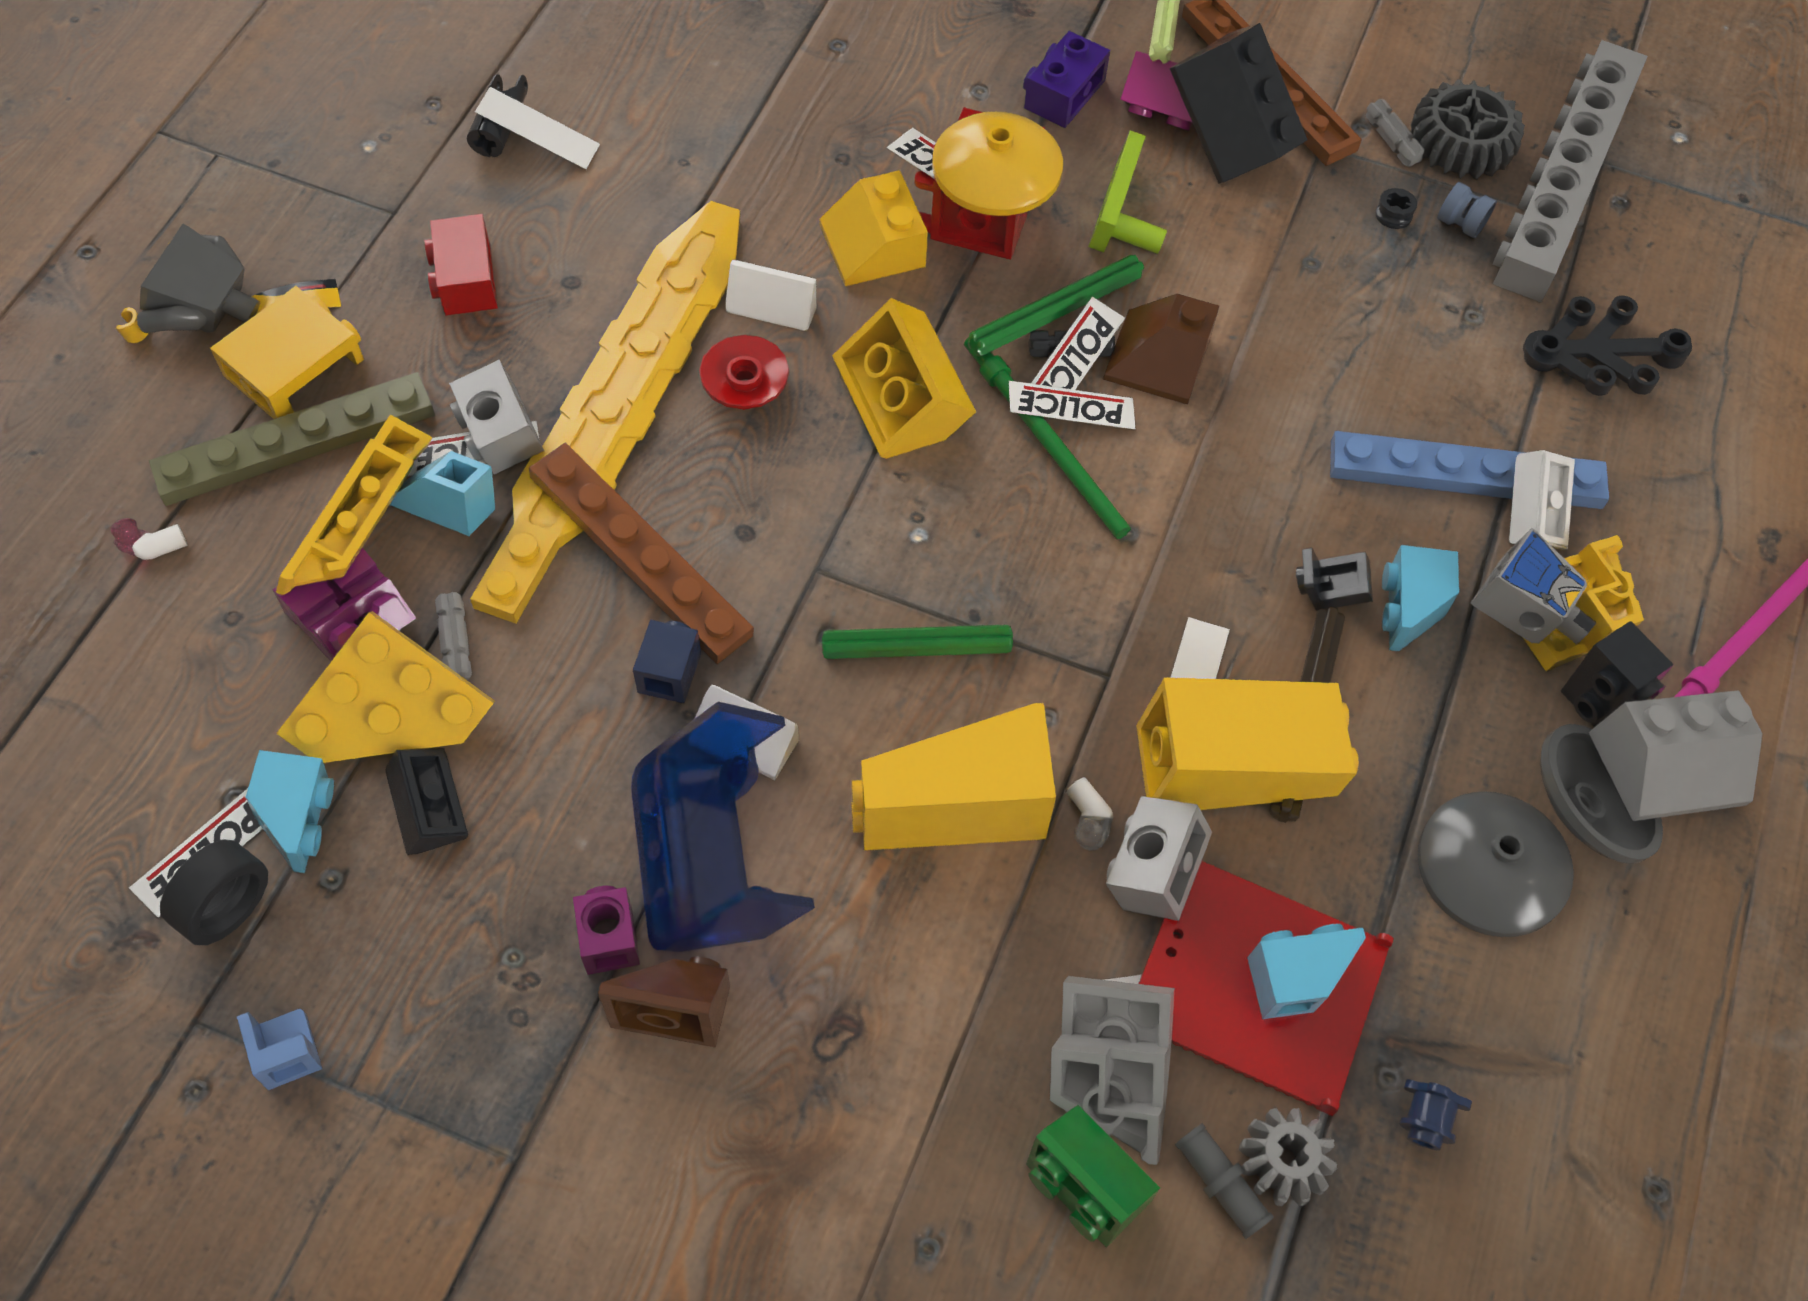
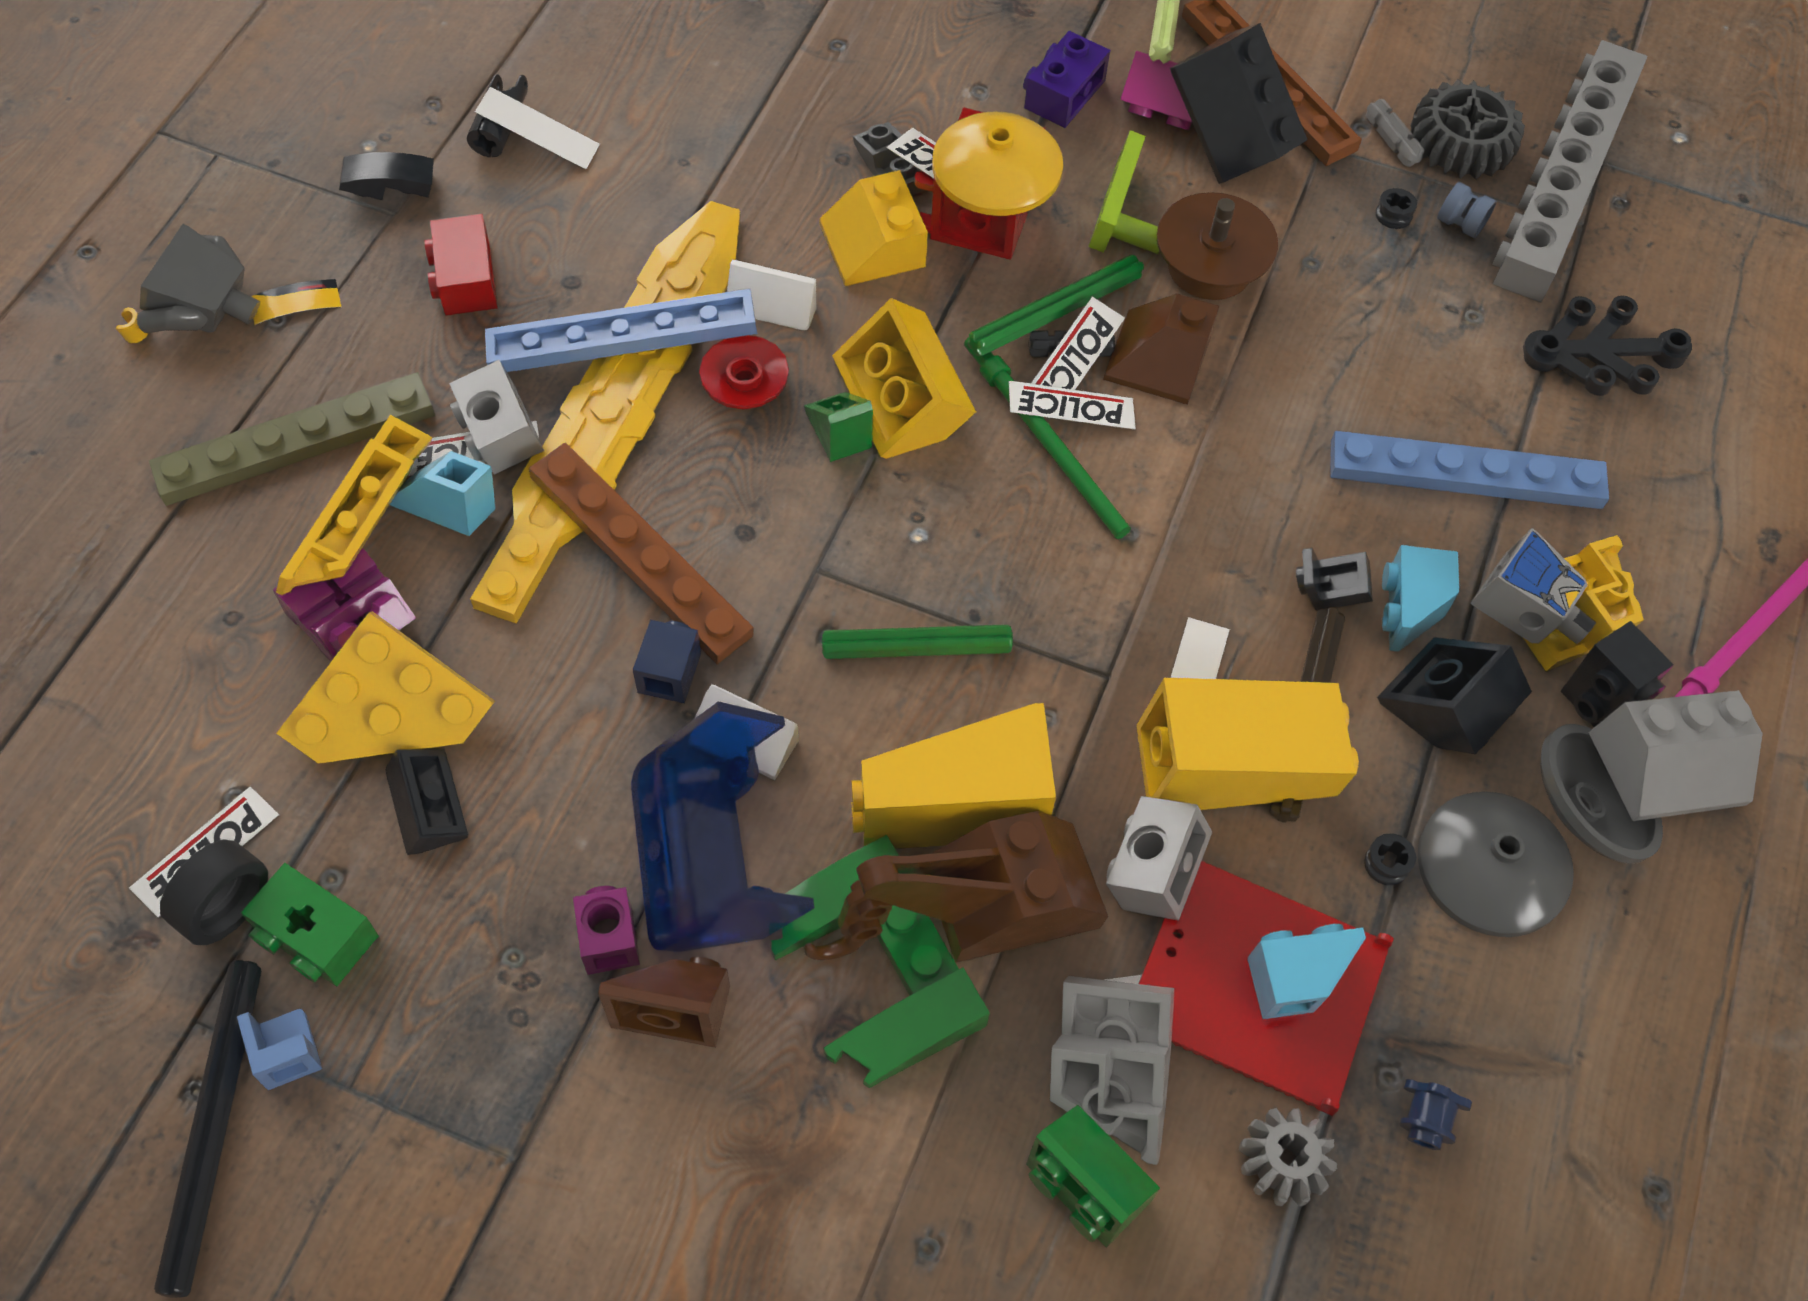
white arm [110,518,188,560] -> none
yellow panel [210,286,364,419] -> none
medium azure slope [246,750,334,873] -> none
light grey axle [435,592,472,680] -> none
arm [1066,777,1113,851] -> none
dark grey pin [1175,1123,1274,1239] -> none
white slope [1509,450,1575,550] -> none
none -> black axle [154,960,262,1298]
none -> green brick [241,862,379,987]
none -> black slope [339,152,434,200]
none -> medium blue plate [485,289,757,372]
none -> green wedge [771,835,990,1088]
none -> green slope [804,392,873,462]
none -> reddish brown slope [805,811,1108,963]
none -> dark grey slope [853,122,925,196]
none -> reddish brown piece [1157,192,1278,300]
none -> black bush [1364,833,1417,885]
none -> black slope [1377,637,1532,755]

